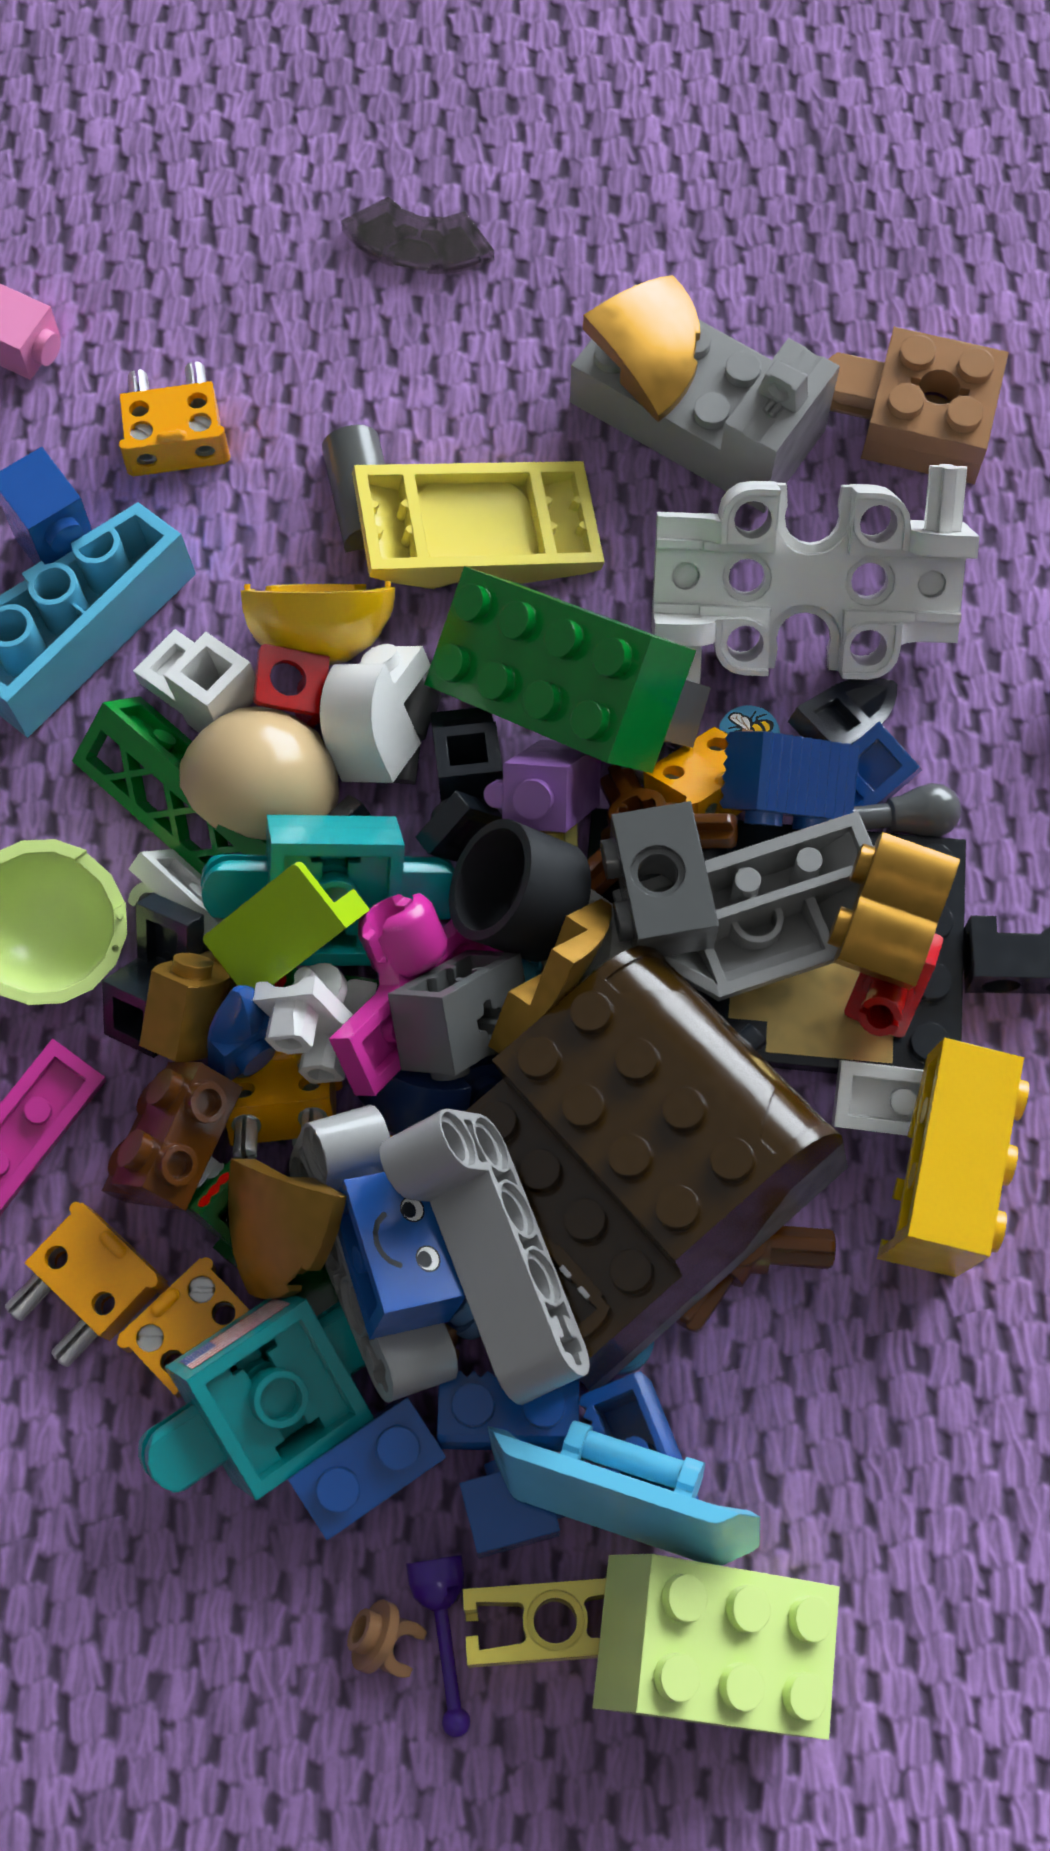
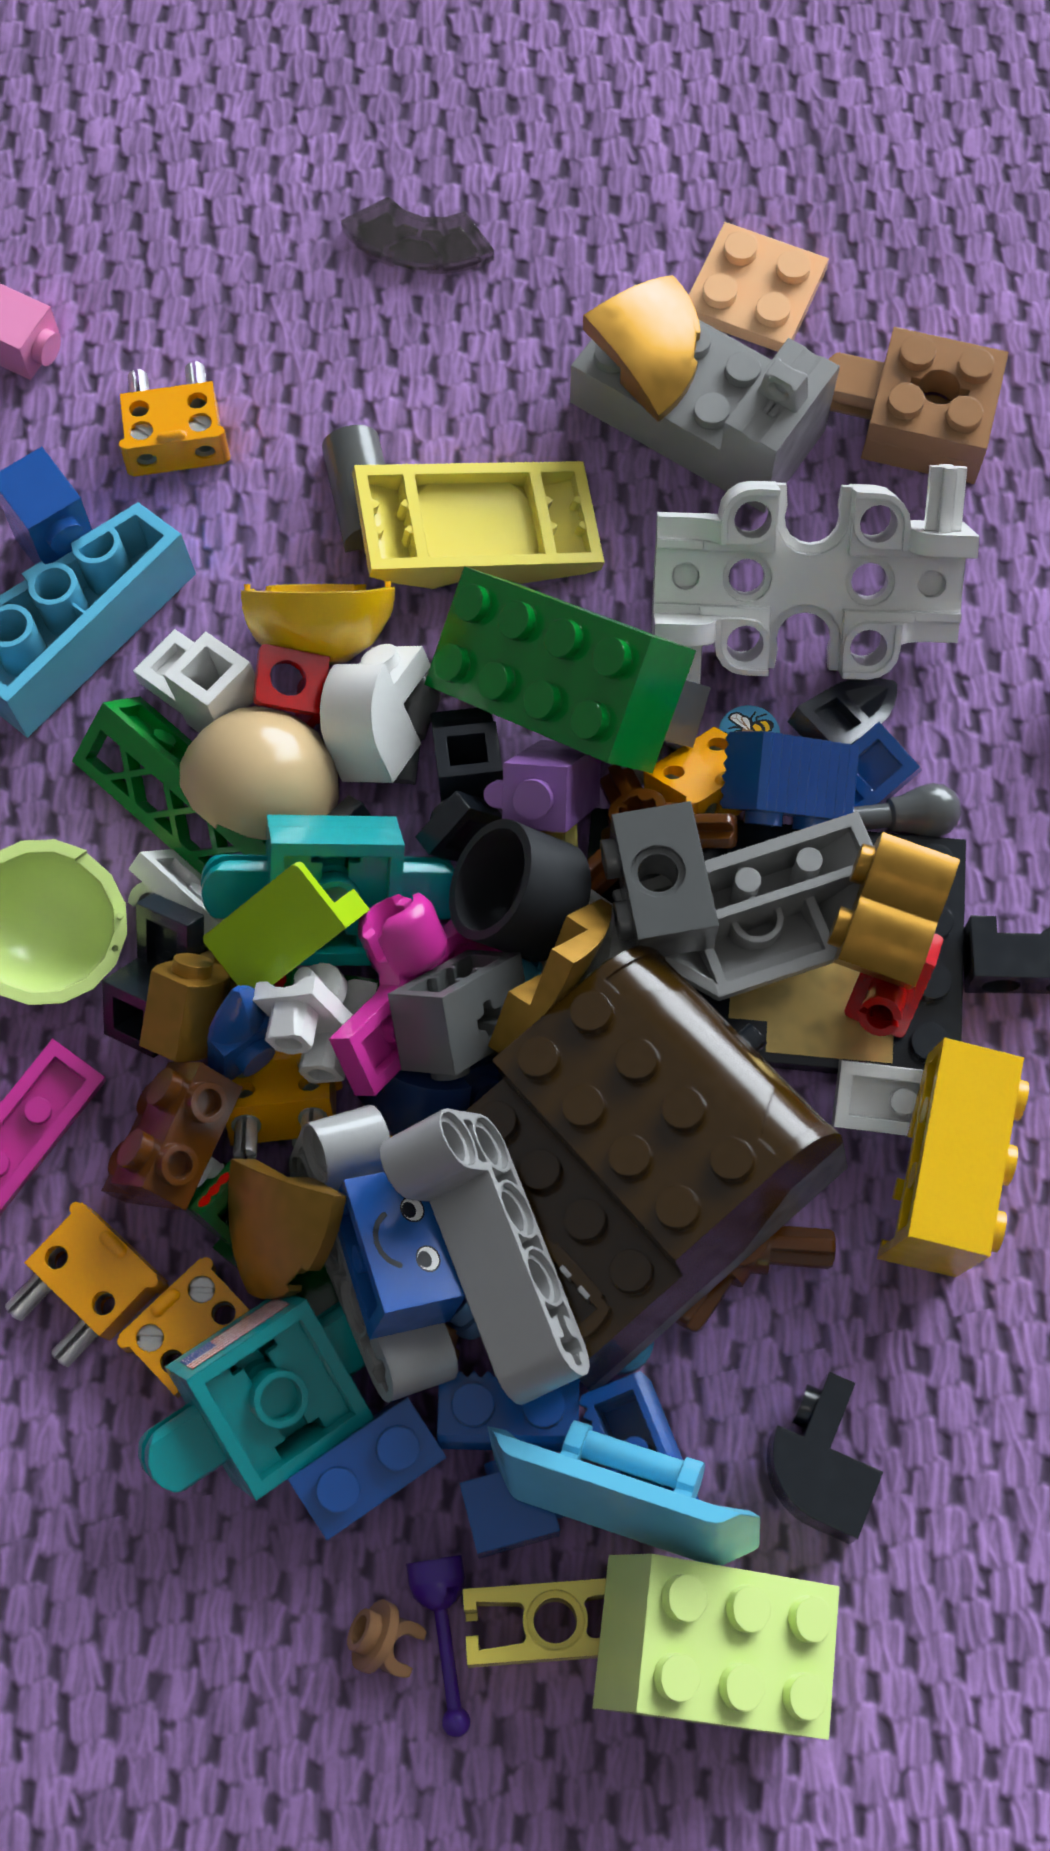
none -> light nougat plate [689,222,829,352]
none -> black brick [766,1372,883,1544]

